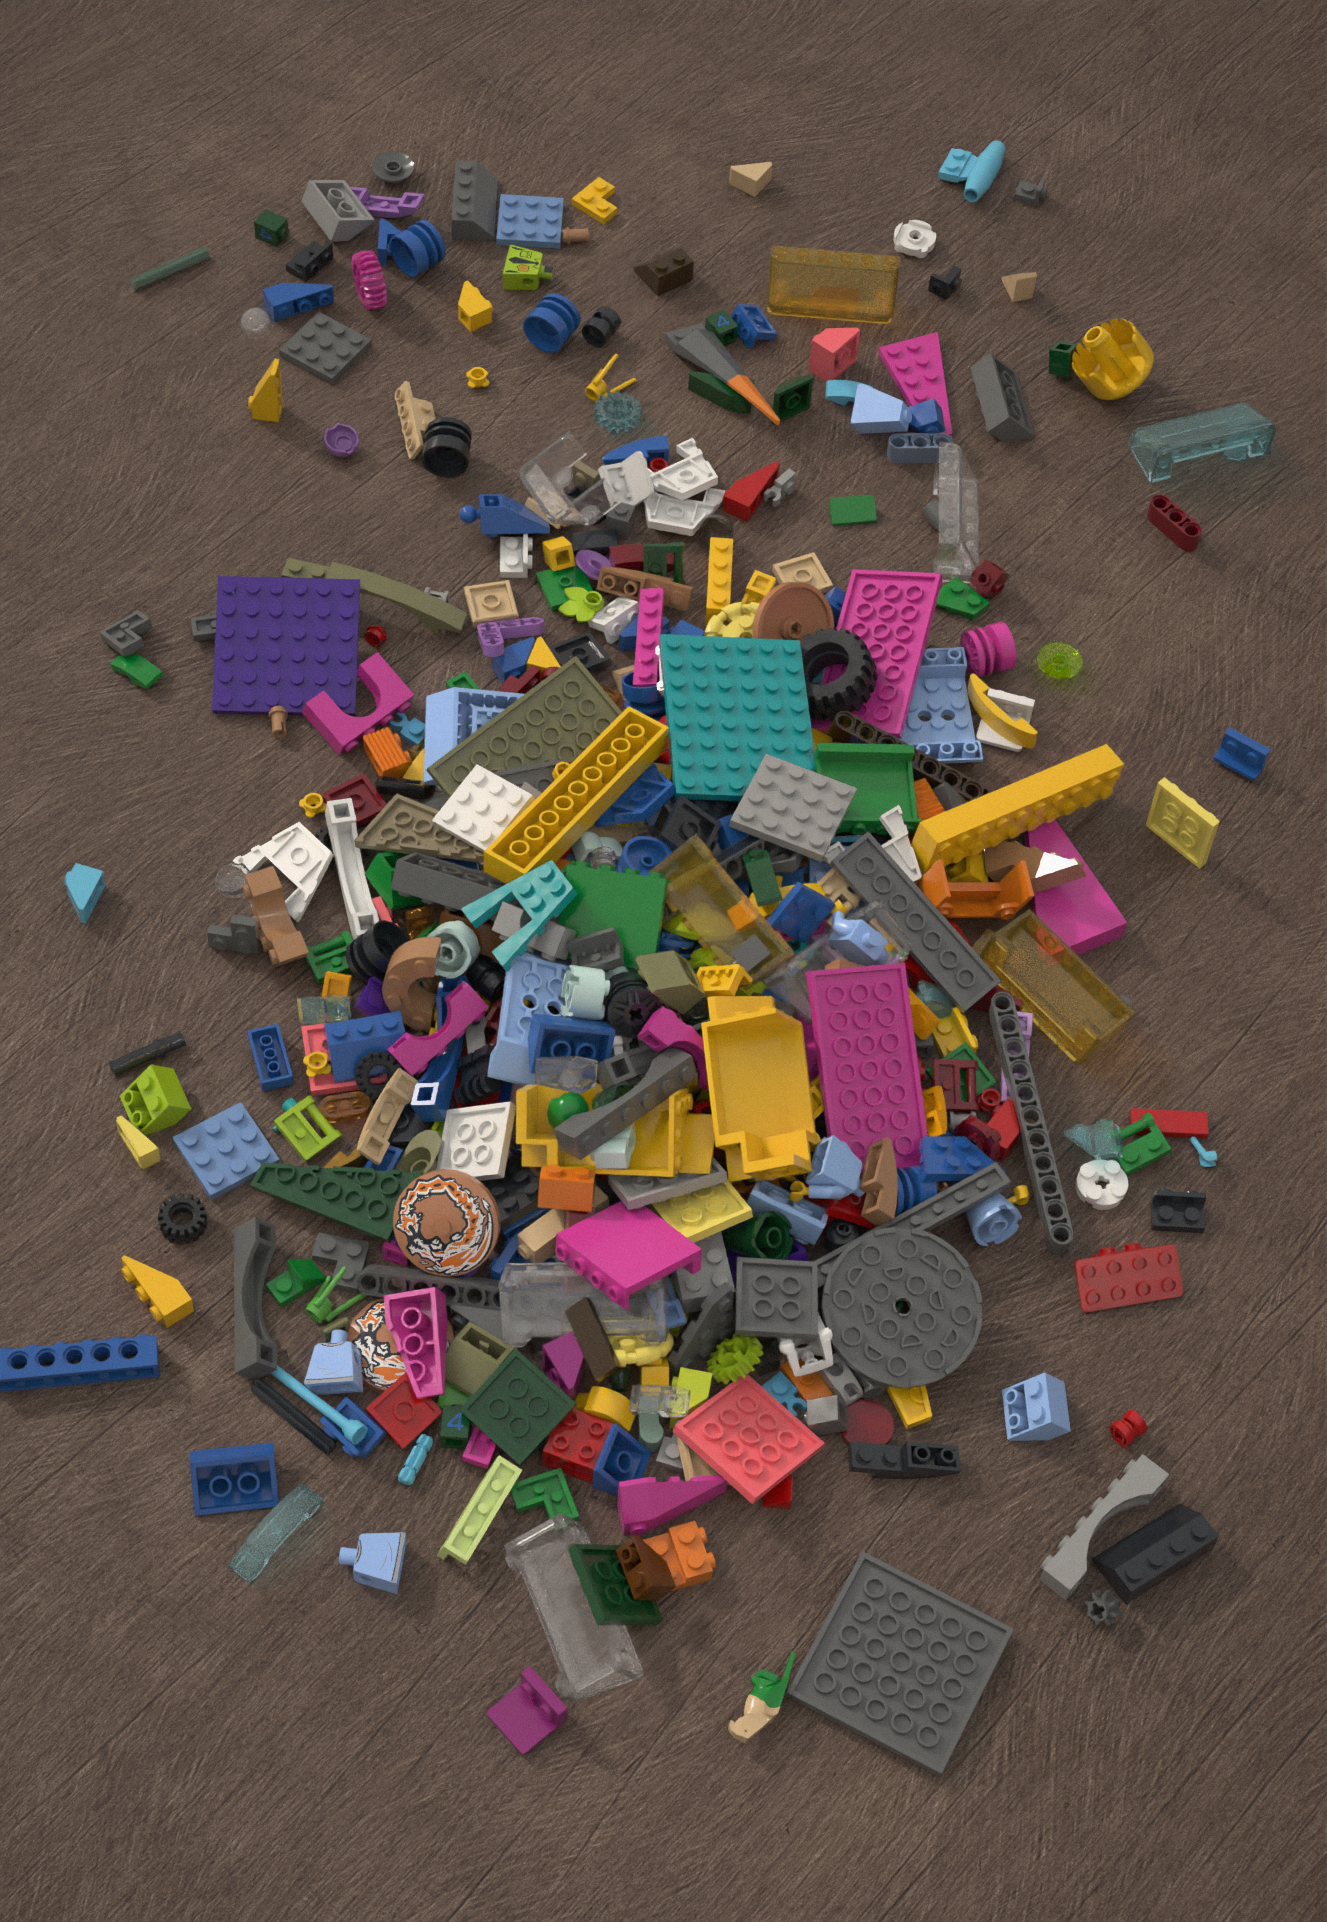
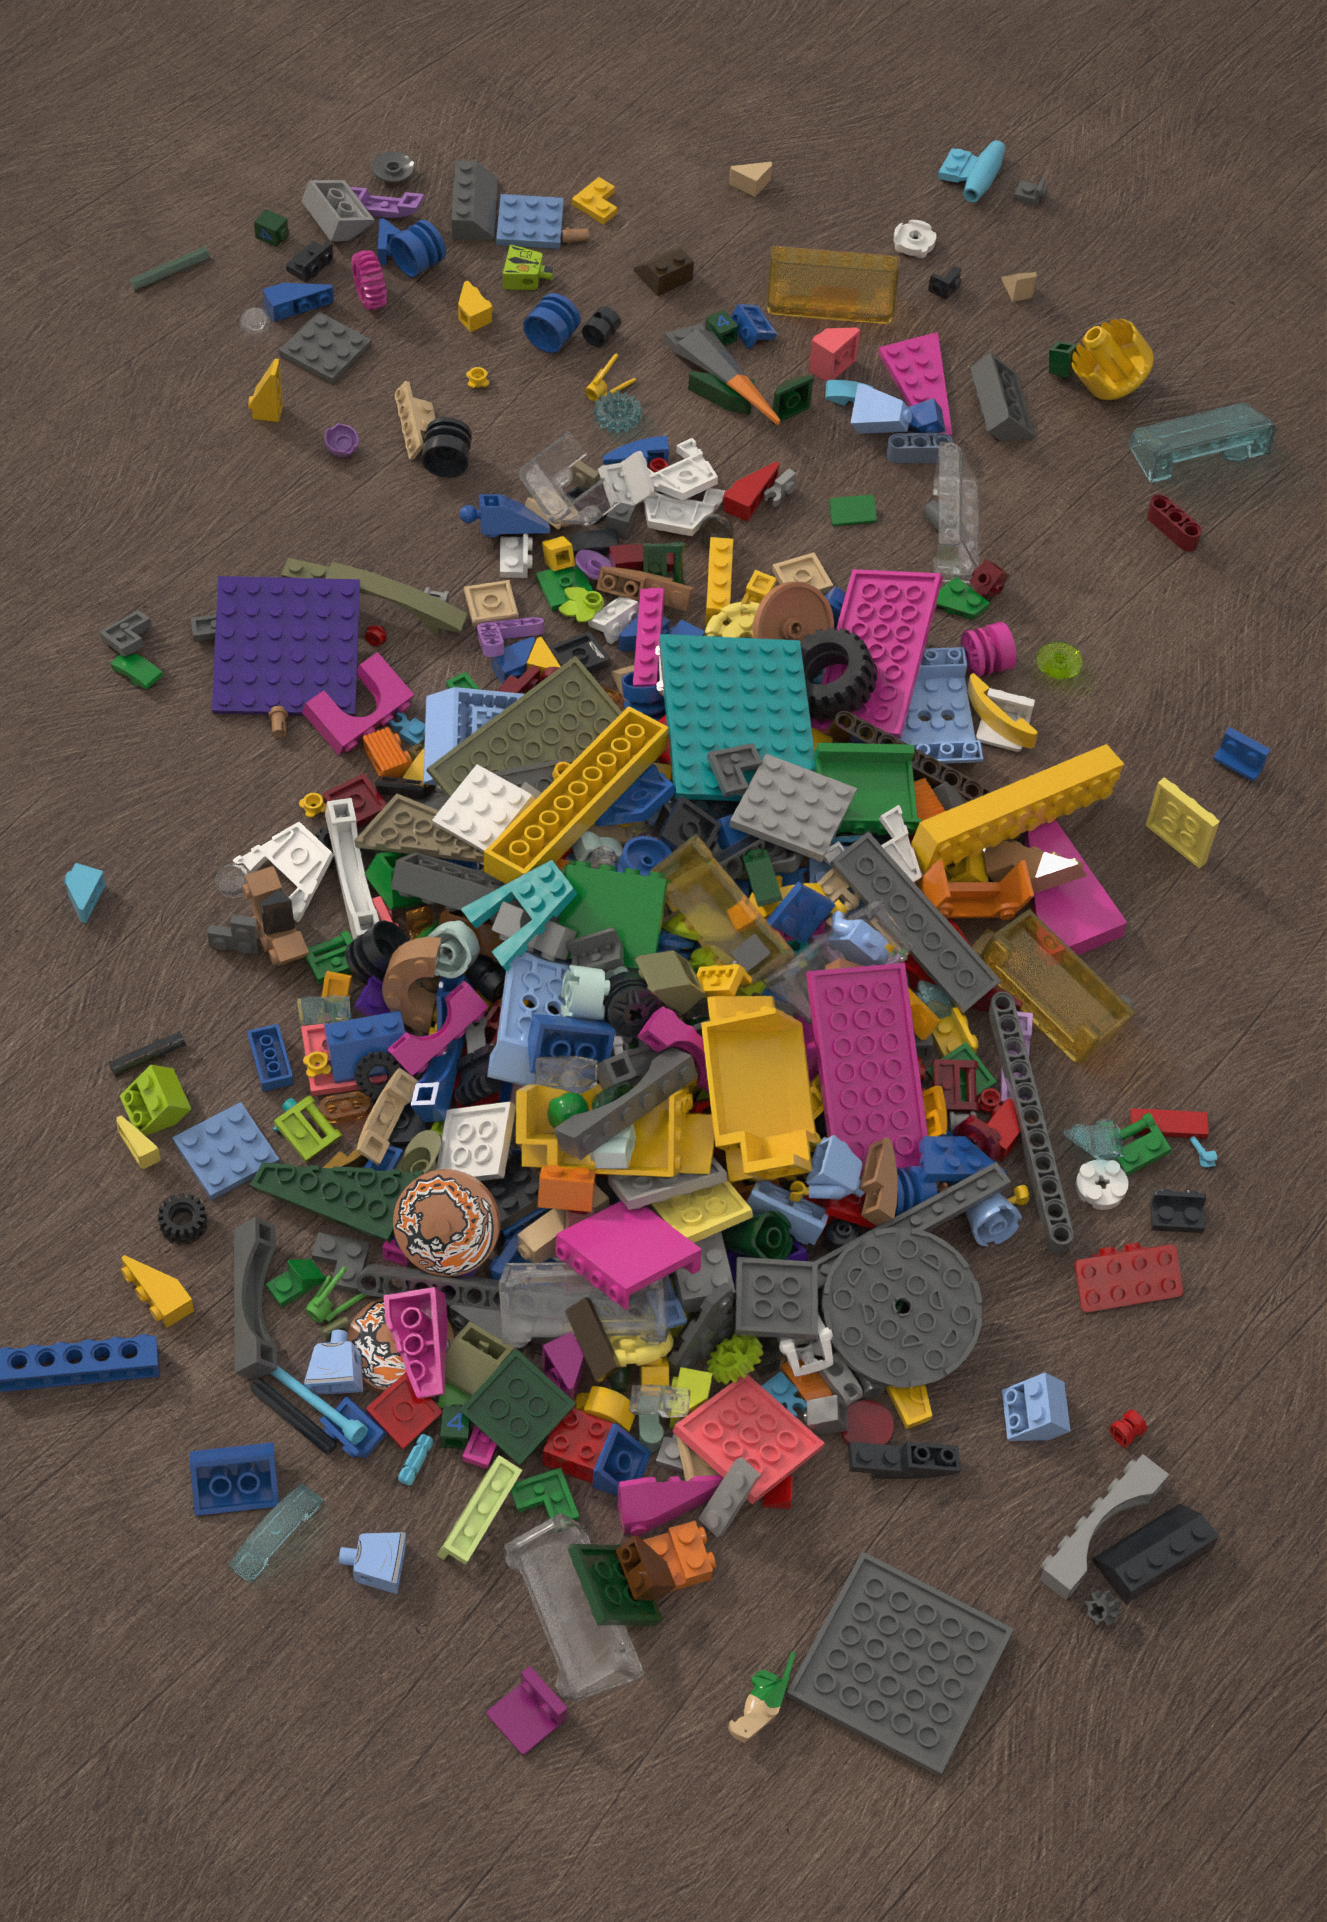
none -> black slope [260,890,295,935]
none -> light grey plate [698,1457,761,1537]
none -> dark grey plate [707,743,762,798]

